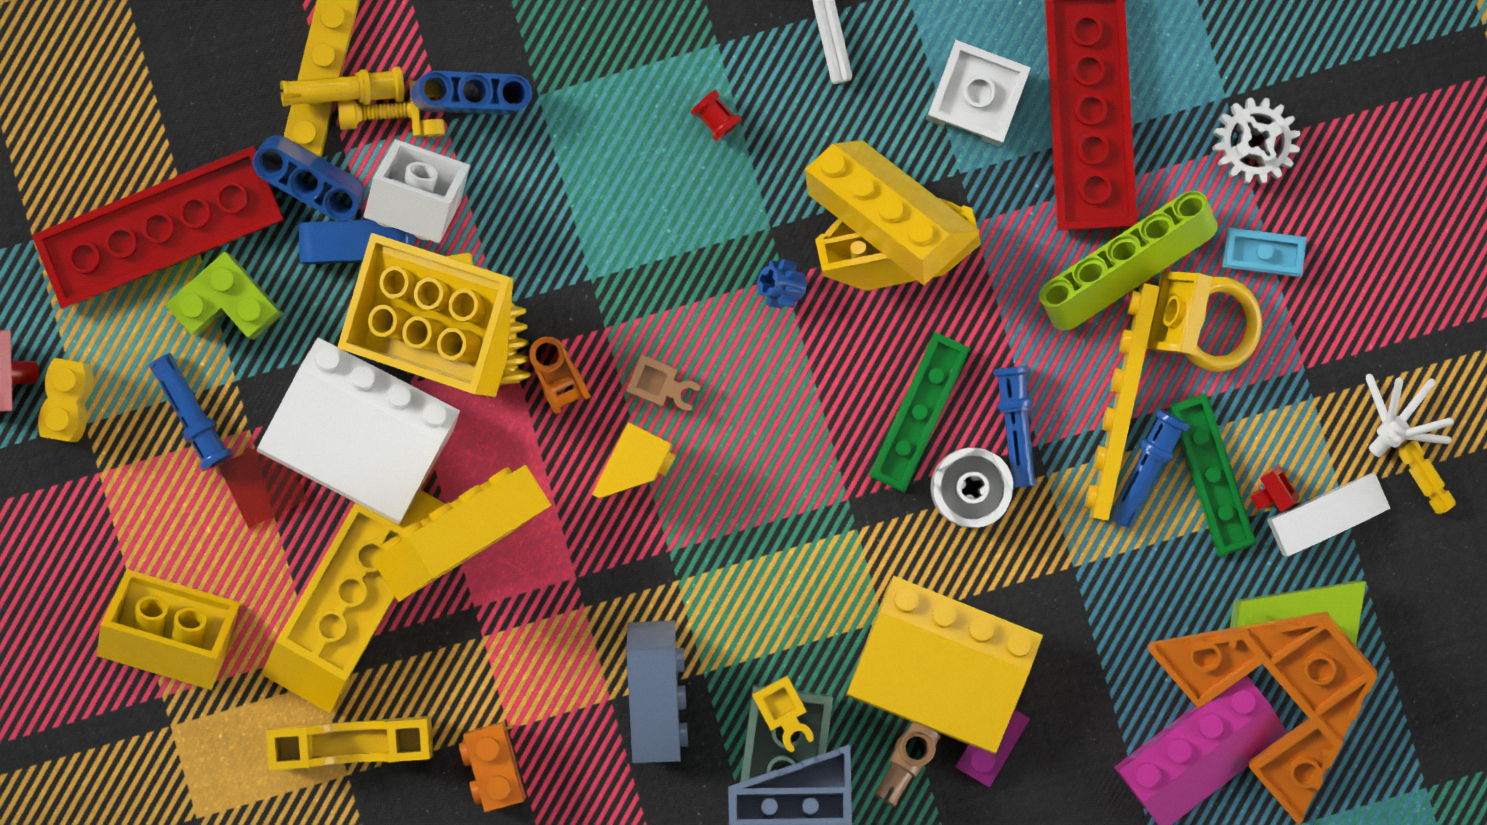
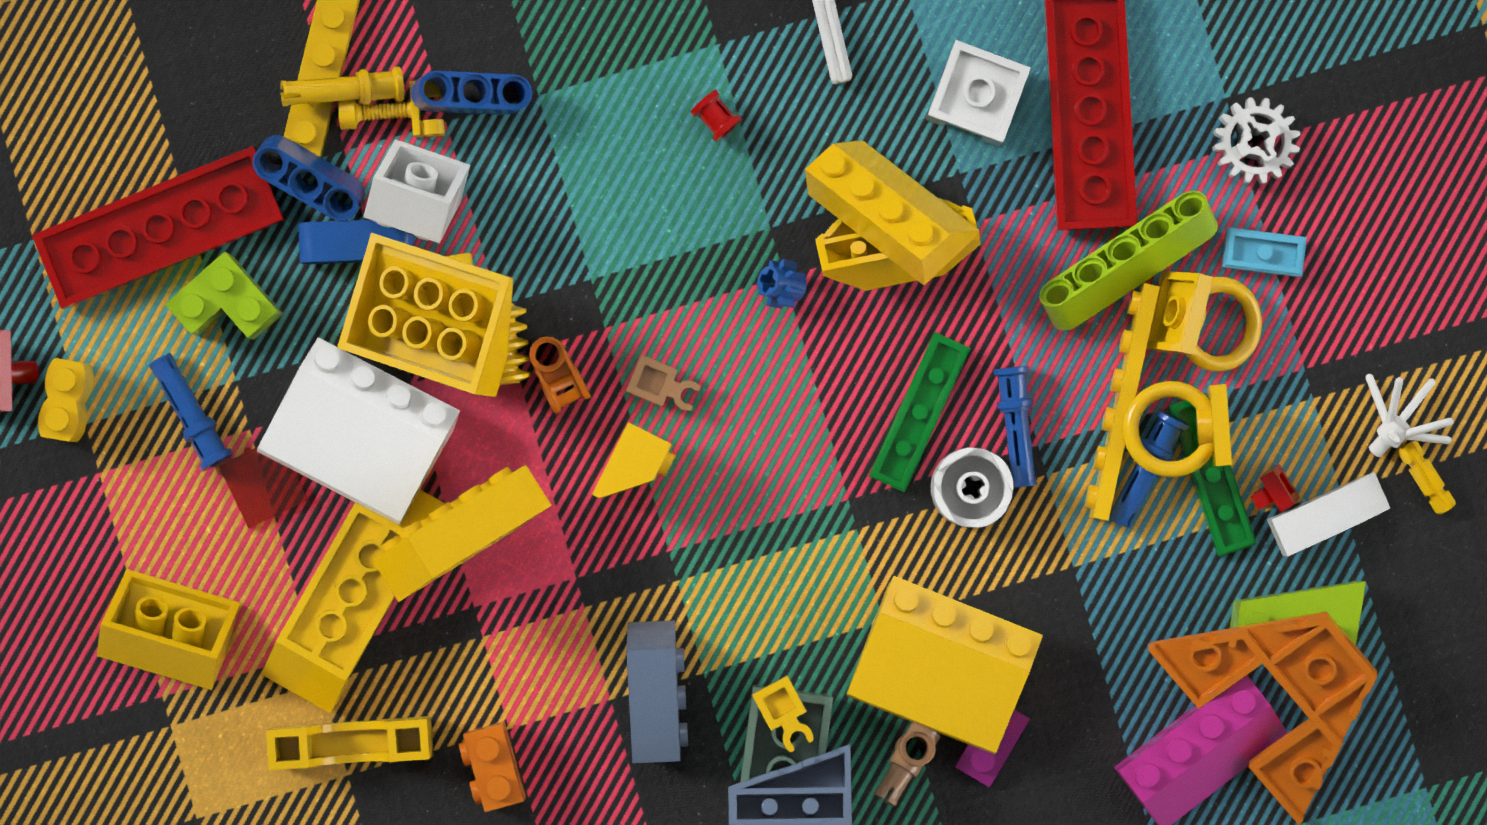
none -> yellow tile [1123,381,1232,477]

